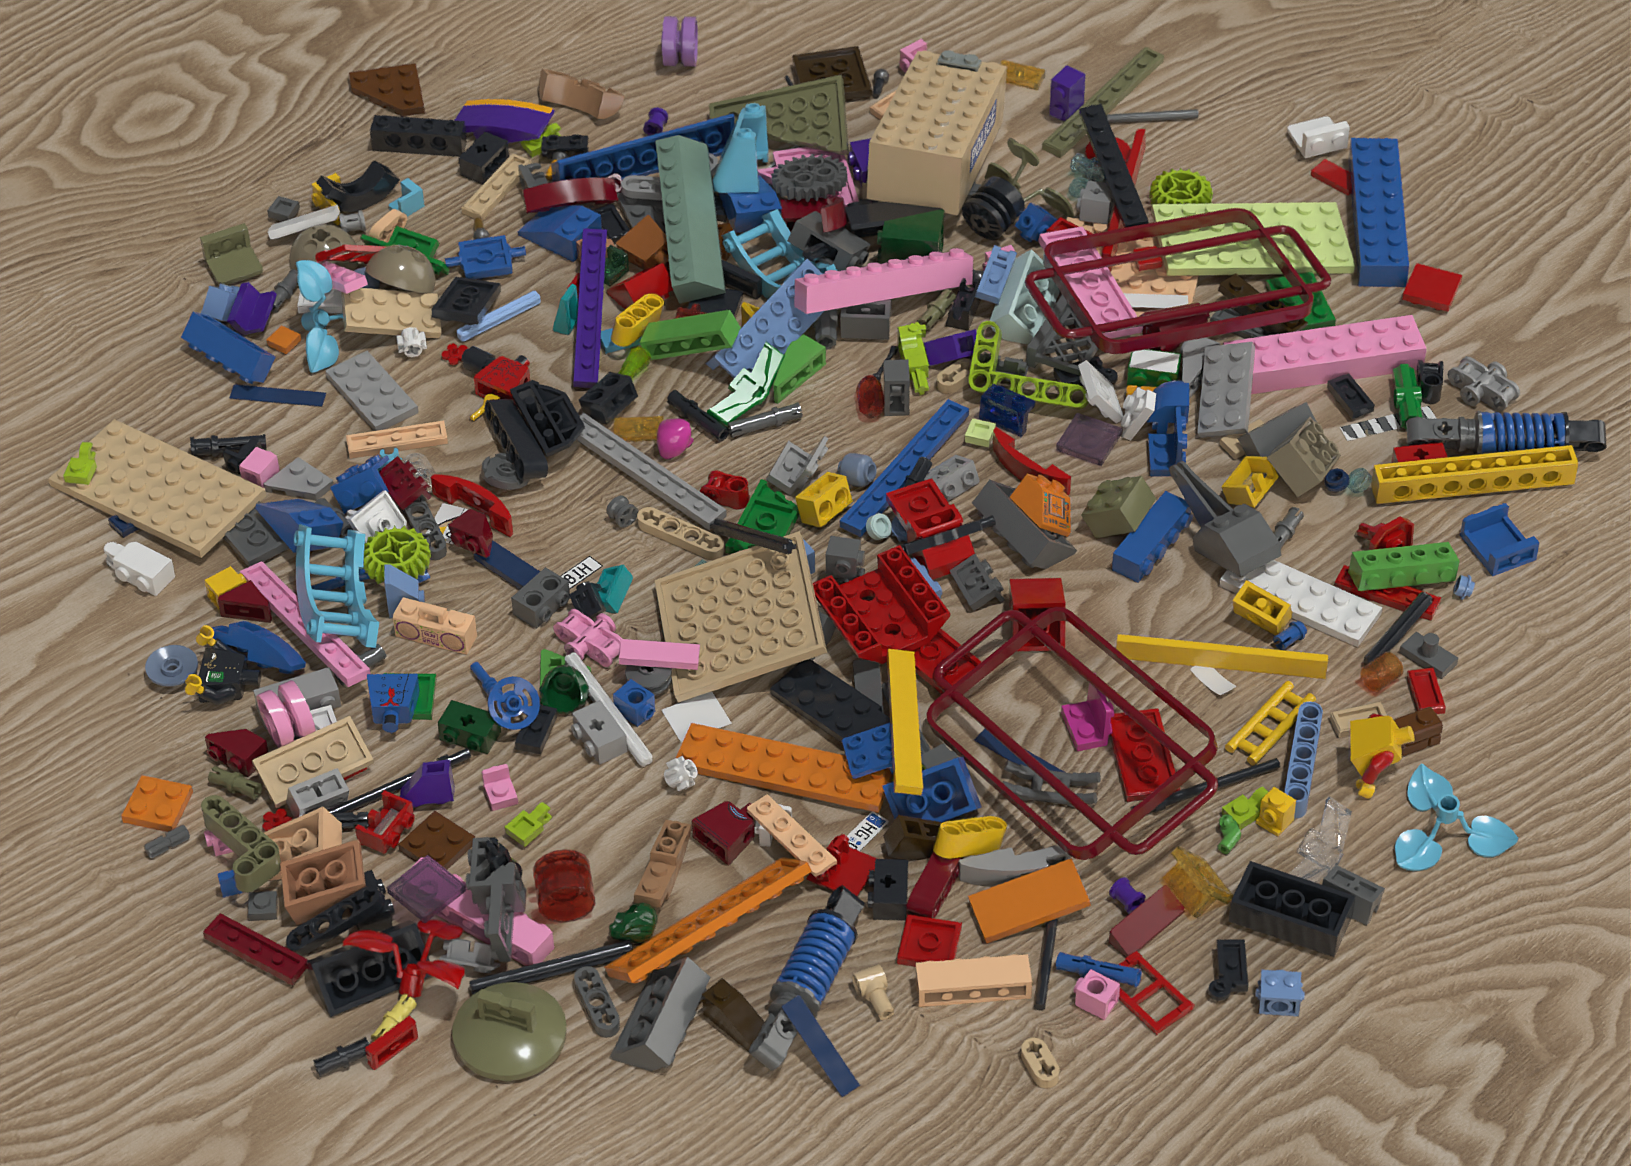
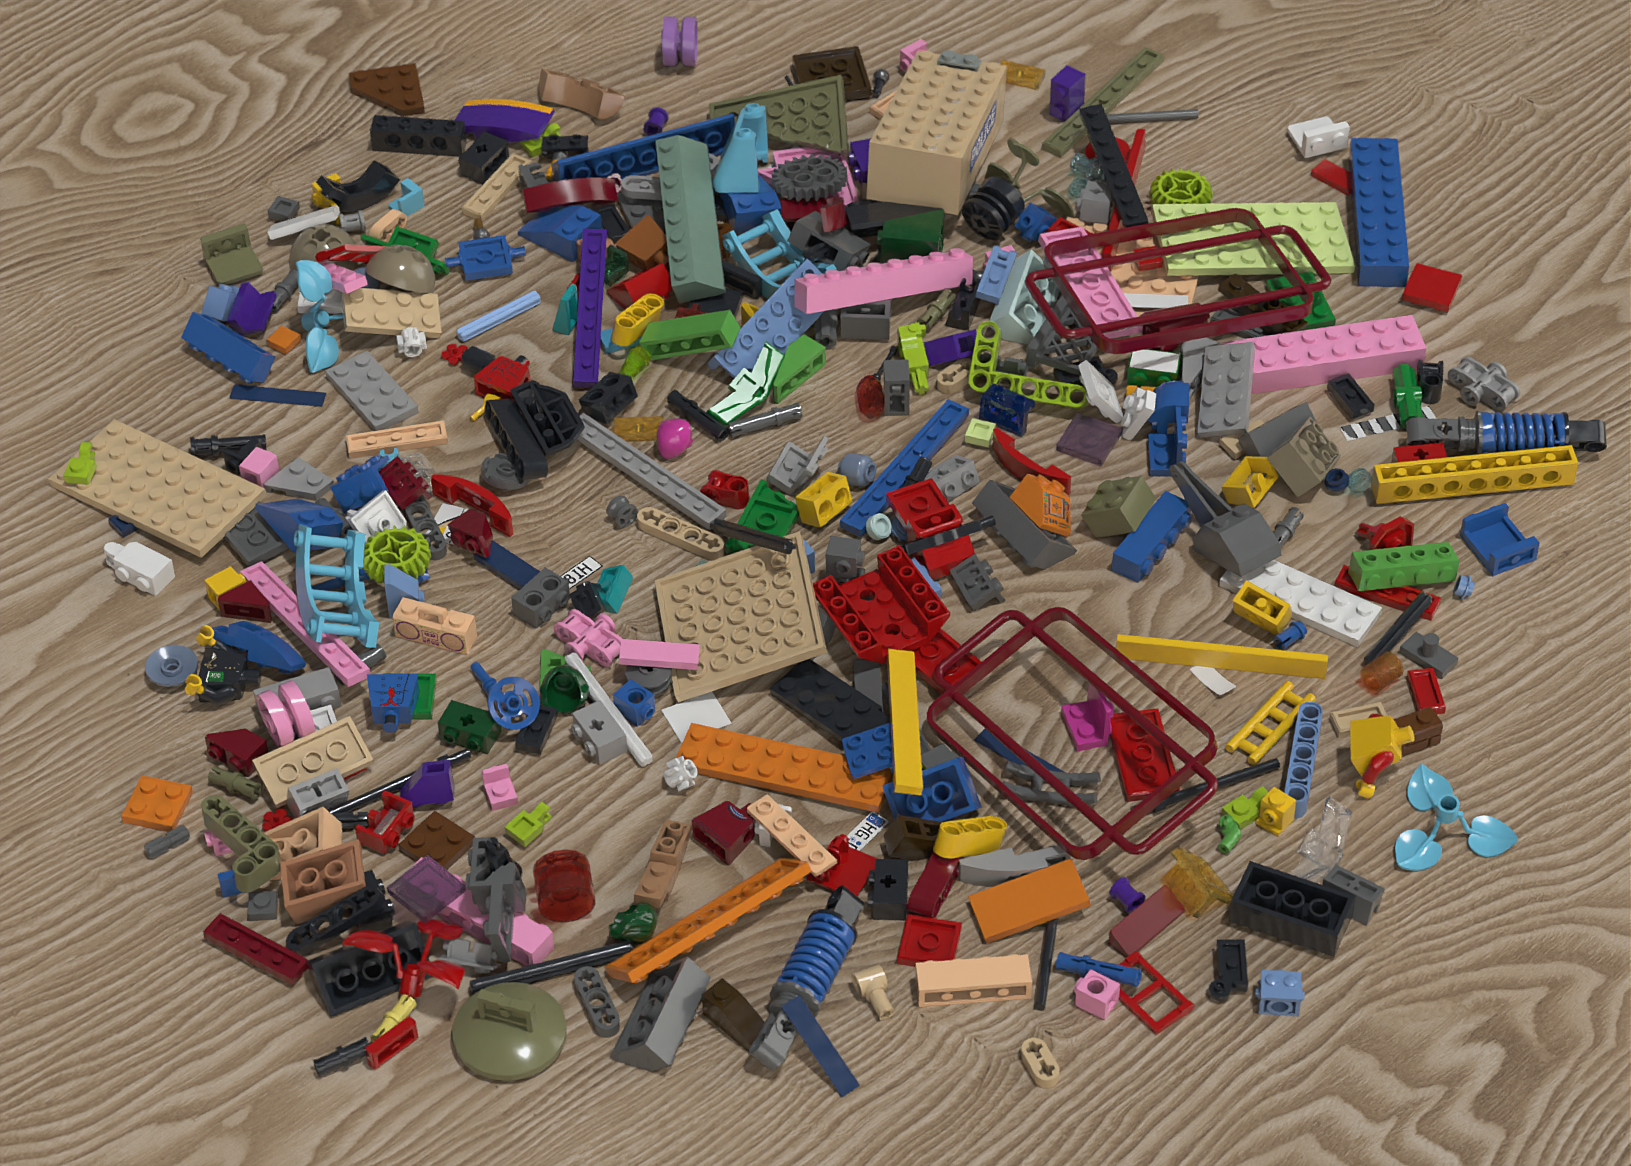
black plate [432,277,501,325] -> none
red slope [1009,578,1066,652] -> none

